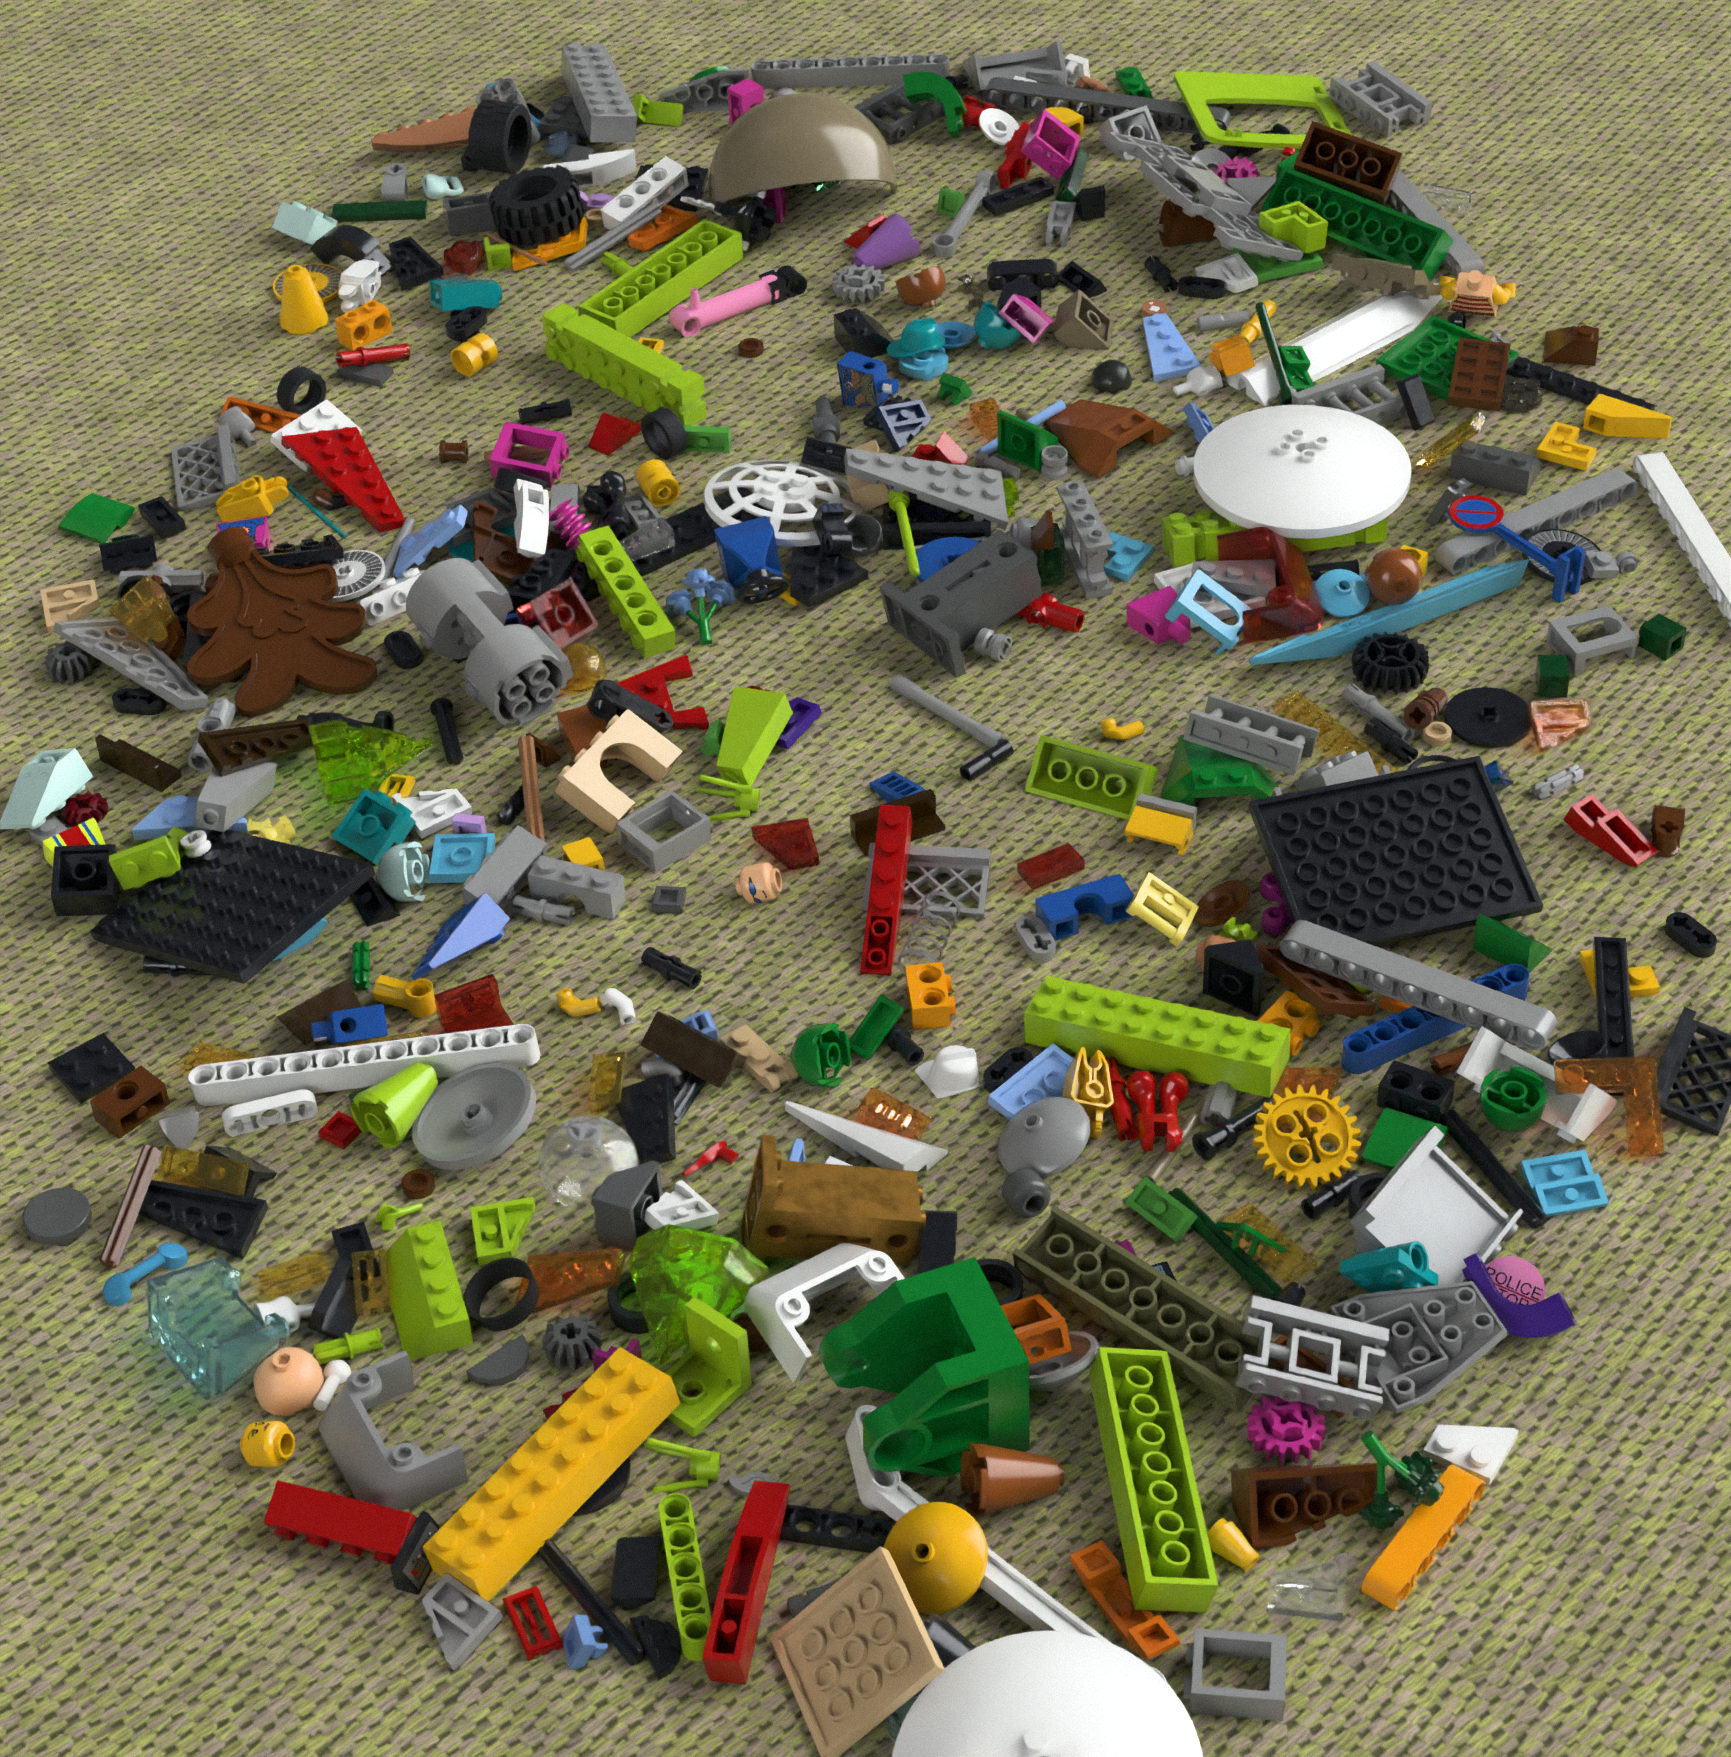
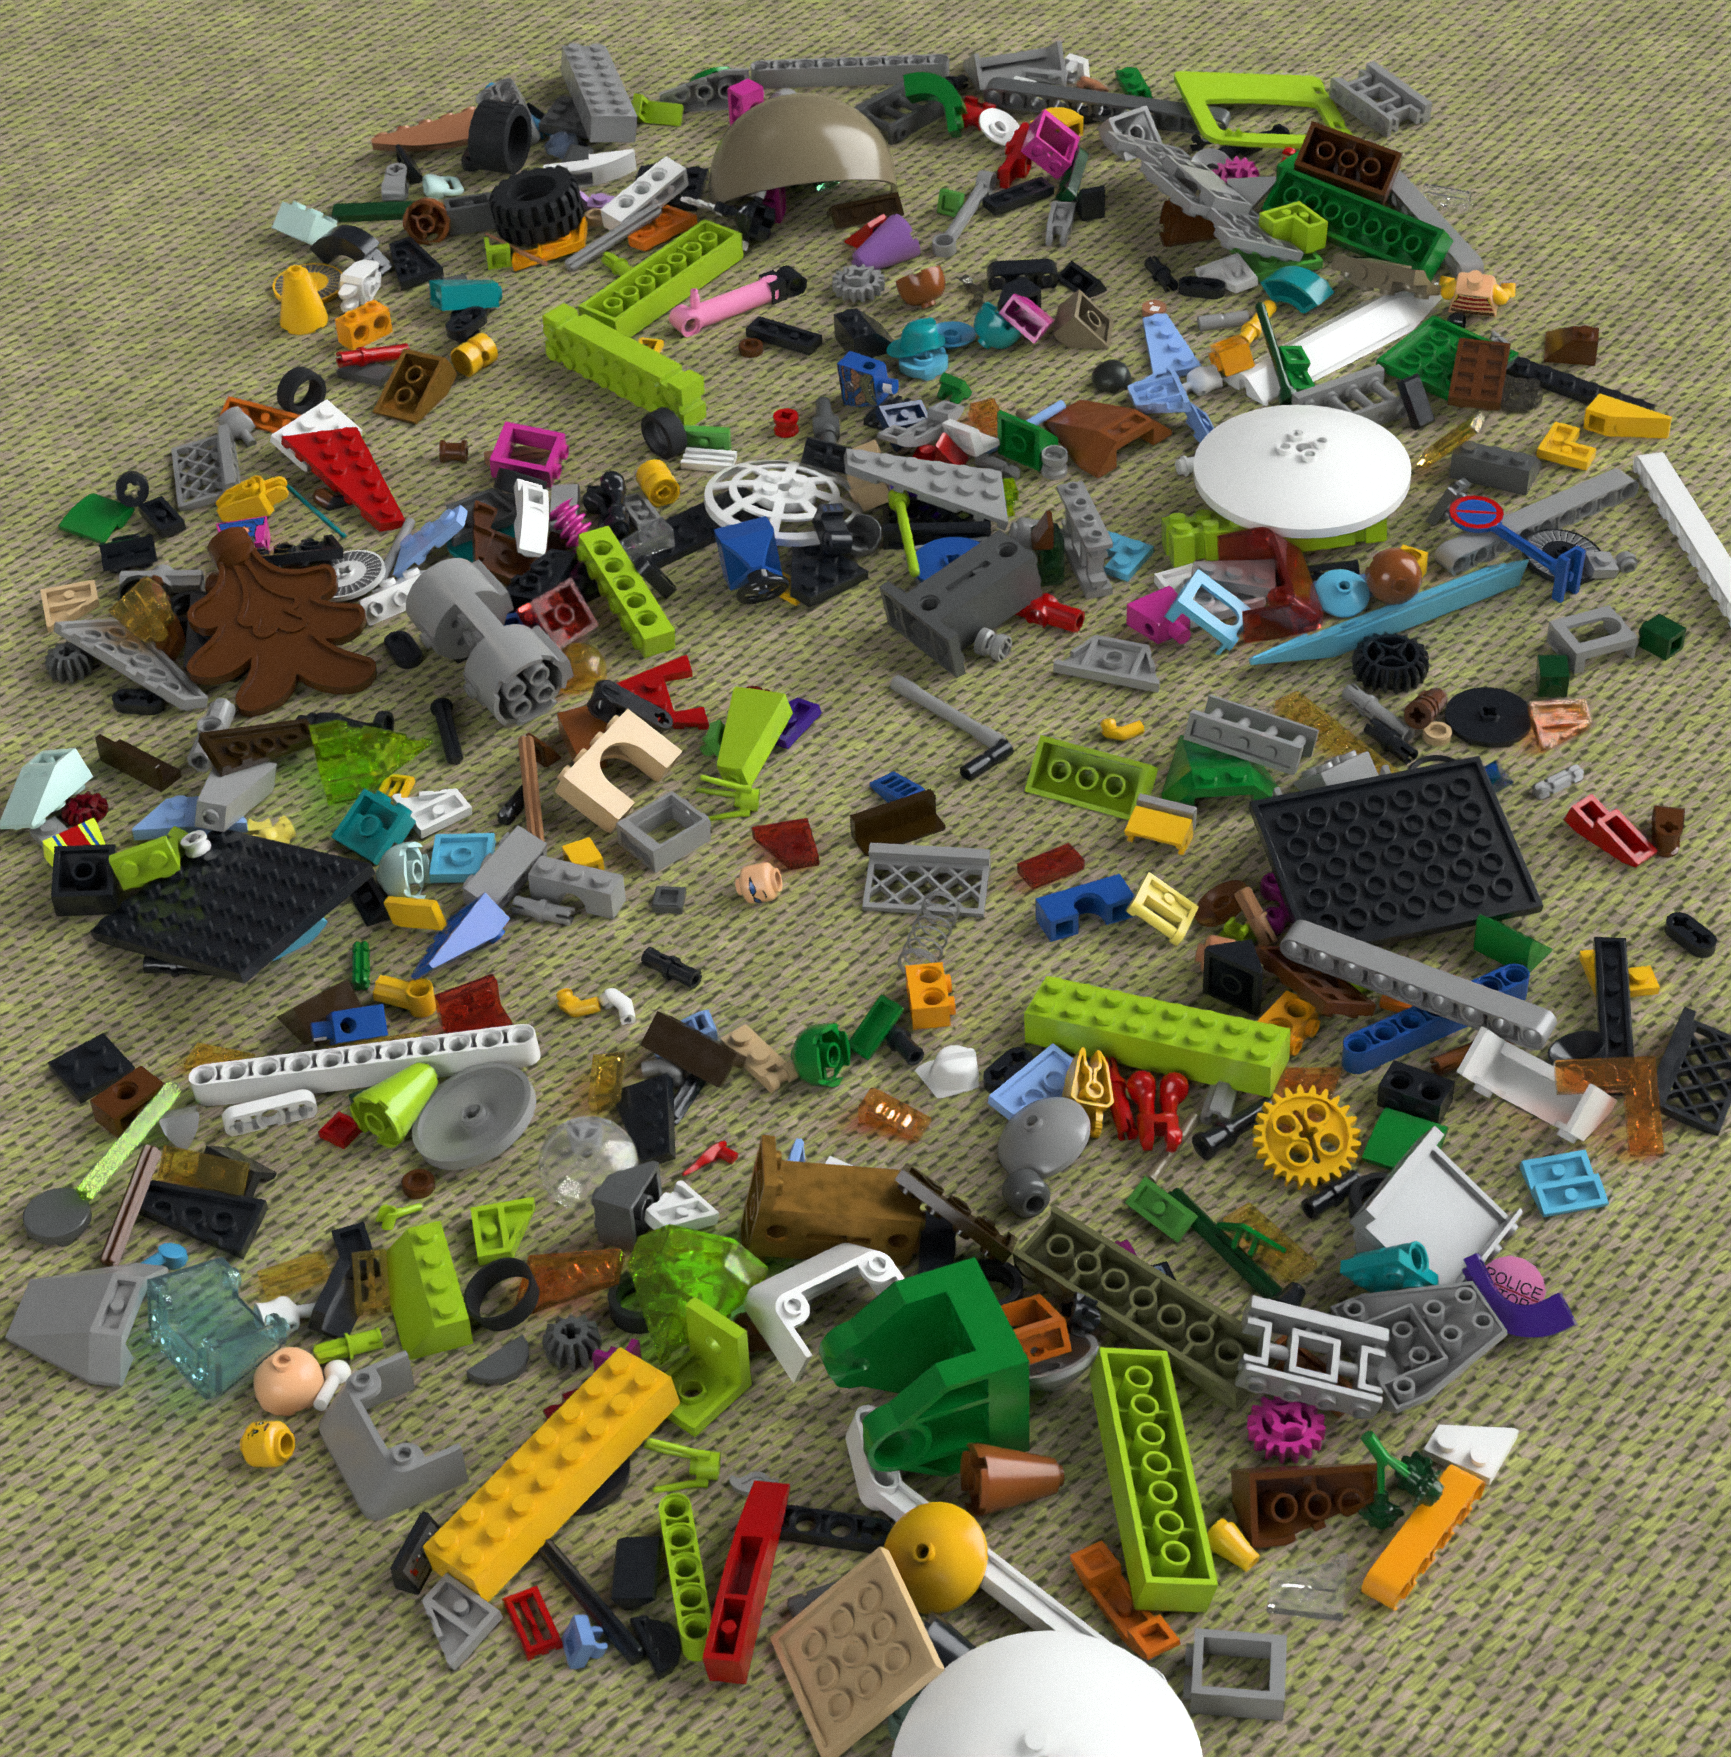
red brick [263,1480,417,1566] -> none
clear red hair [444,240,484,276] -> none
lavender plate [452,813,487,834] -> none
black pin [518,399,572,425] -> none
red slope [588,412,641,456] -> none
medium blue plant [665,568,737,645] -> none
white wedge [785,1101,948,1172] -> none
red slope [860,805,913,975] -> none
light grey beam [1016,915,1056,963] -> none
black axle [1441,1109,1547,1229] -> none
green cylinder [1480,1067,1548,1132] -> none
none -> light grey wedge [5,1263,168,1388]
none -> clear neon green axle [76,1081,182,1201]
none -> black piece [115,471,149,507]
none -> pearl gold slope [373,348,457,424]
none -> yellow tile [383,896,447,931]
none -> black slope [395,144,423,185]
none -> dark orange cylinder [403,197,451,245]
none -> black beam [633,554,677,599]
none -> white tile [680,447,737,472]
none -> black plate [746,316,822,356]
none -> red wheel [773,408,799,438]
none -> dark brown panel [826,192,904,230]
none -> light grey slope [877,400,964,447]
none -> dark brown wing [894,1162,1018,1263]
none -> white panel [942,419,1000,457]
none -> light grey wing [1053,635,1160,693]
none -> black gear [1057,1292,1101,1339]
none -> light blue wing [1127,365,1192,415]
none -> medium nougat axle [1235,887,1278,946]
none -> teal brick [1260,266,1335,314]

